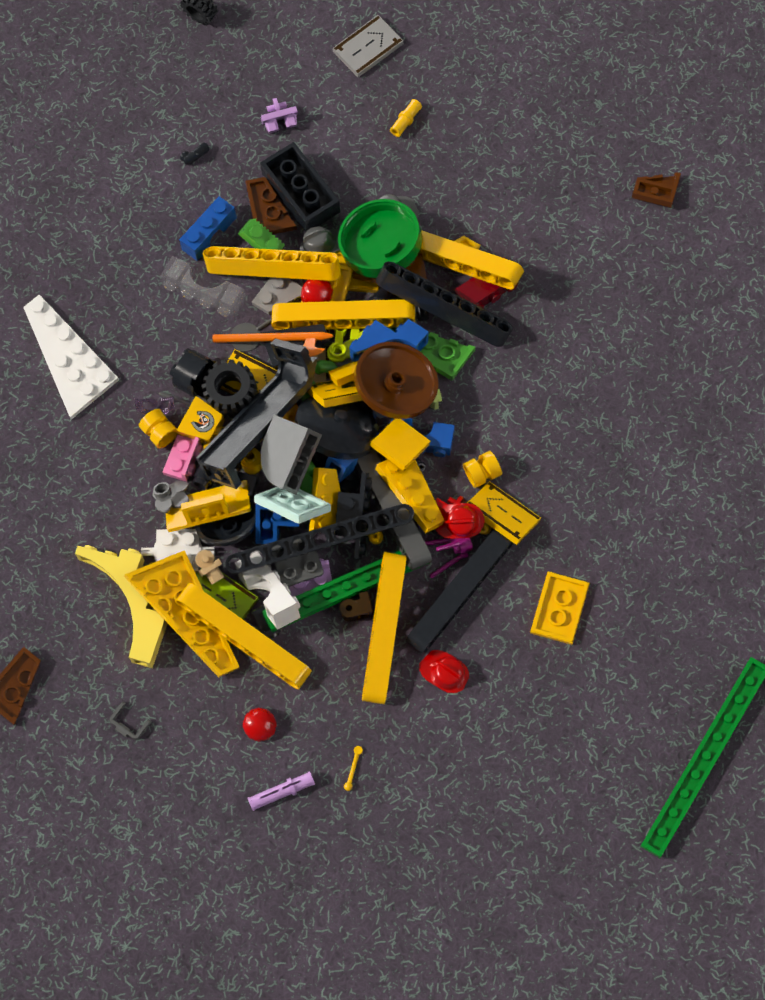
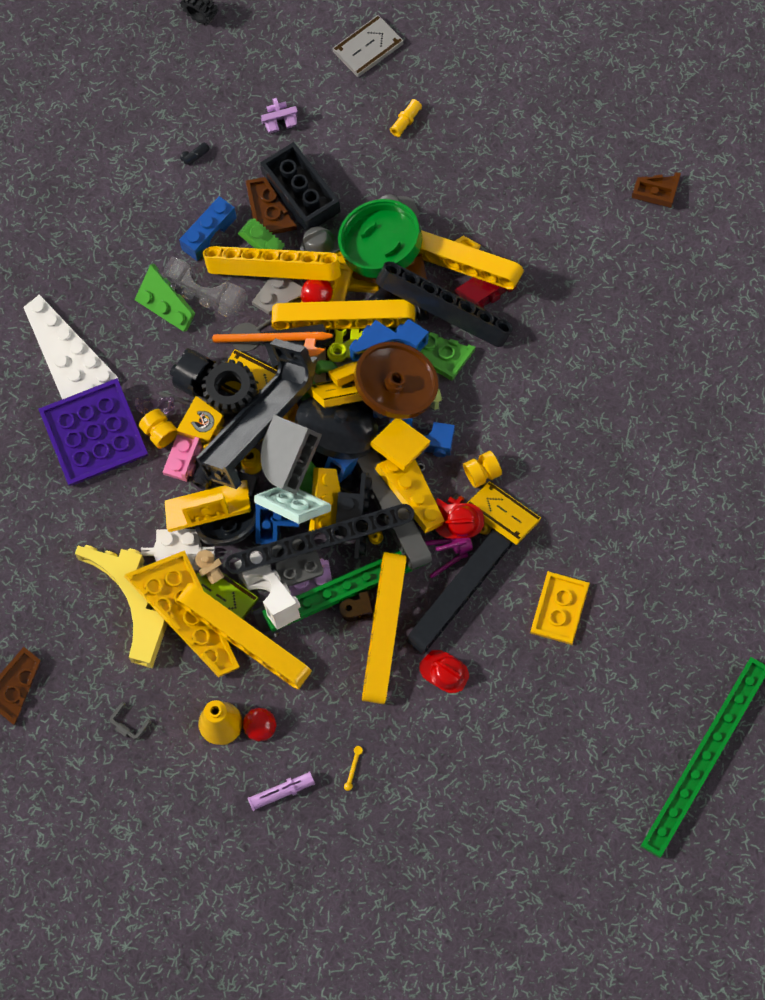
dark grey plate [152,481,189,513] -> none
none -> dark purple plate [39,378,149,487]
none -> bright green wing [135,264,195,332]
none -> yellow cone [199,700,243,745]

